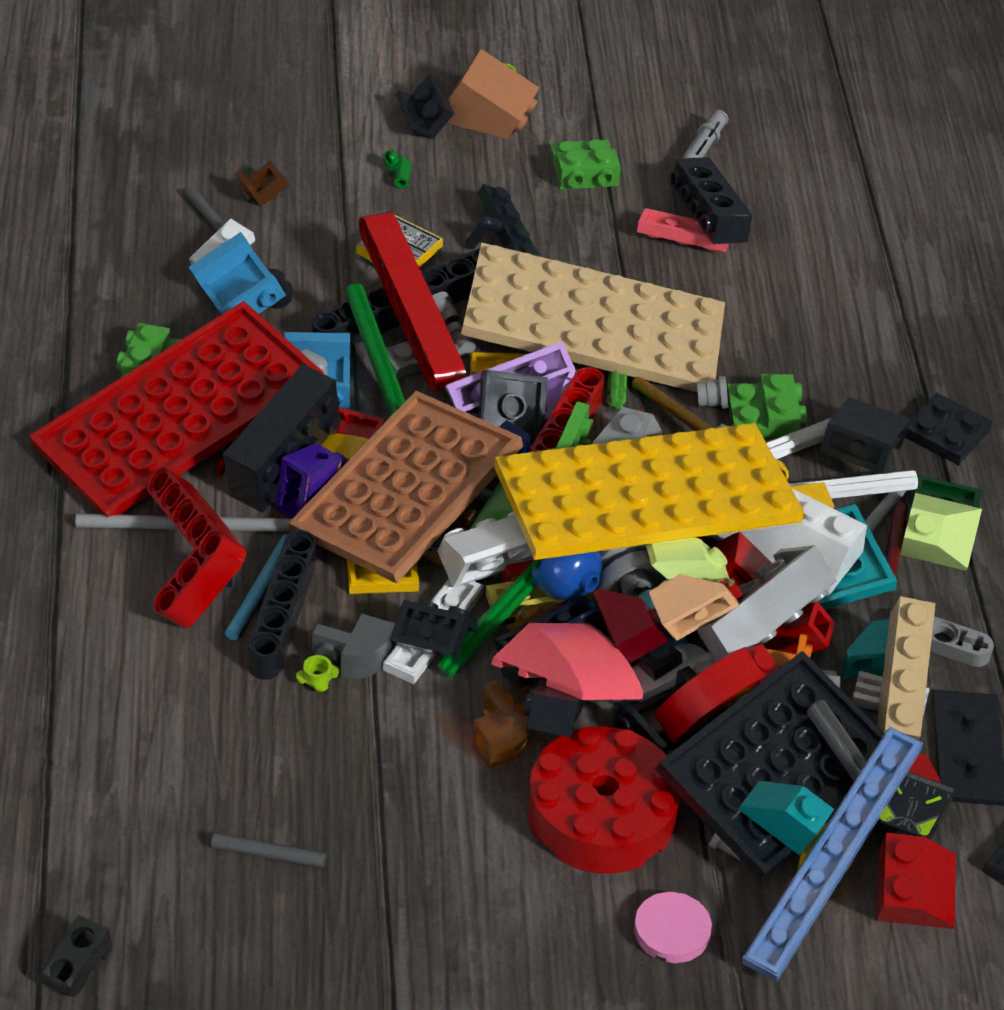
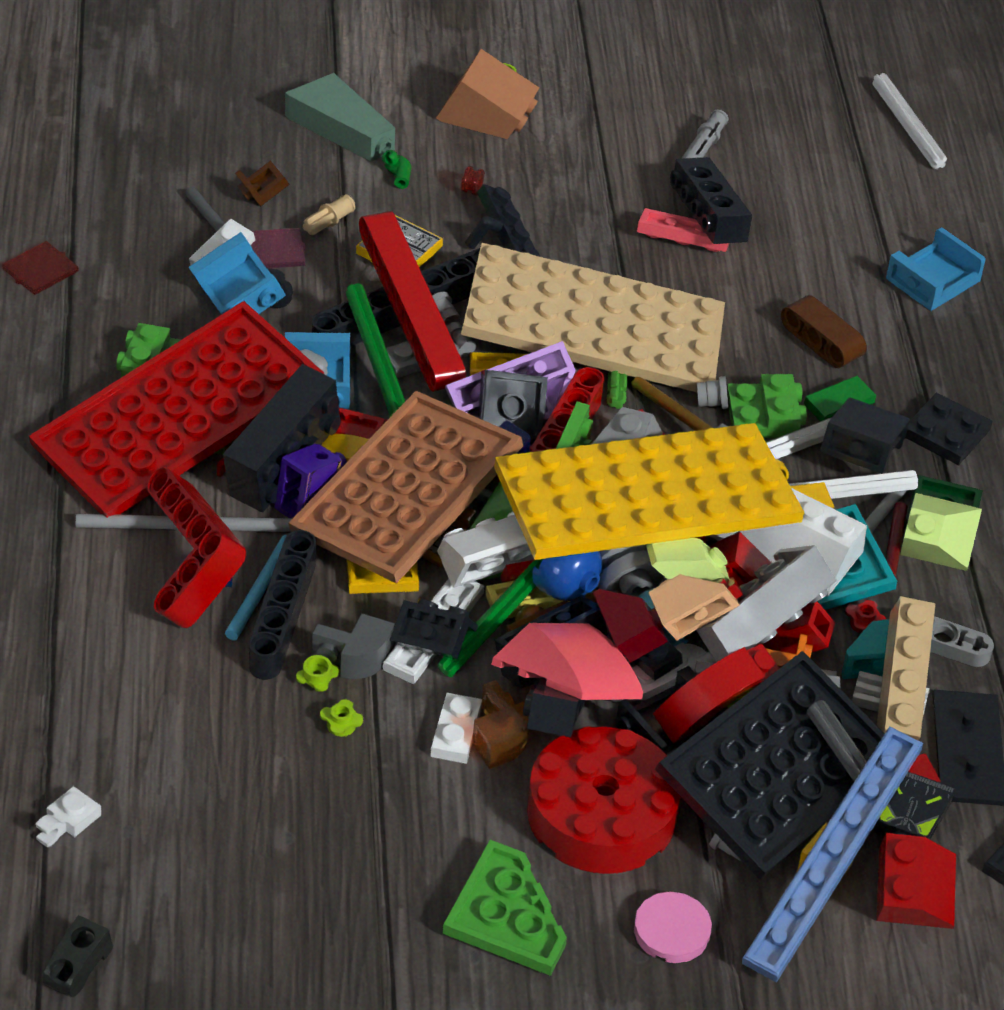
dark grey bar [211,833,327,868] -> none
black bracket [395,74,455,139] -> none
bright green plate [550,139,621,190] -> none
teal slope [738,781,835,856] -> none
none -> clear red piece [2,241,79,295]
none -> white plate [36,786,101,847]
none -> clear pink piece [250,228,306,268]
none -> sand green slope [285,73,395,162]
none -> tan axle [303,194,355,235]
none -> lime plate [320,699,363,737]
none -> white plate [431,693,482,764]
none -> bright green plate [443,840,567,976]
none -> clear red bush [461,166,485,196]
none -> reddish brown beam [781,295,867,368]
none -> green tile [804,376,876,422]
none -> red plate [845,600,886,633]
none -> white axle [872,73,947,169]
none -> dark azure panel [886,227,986,311]

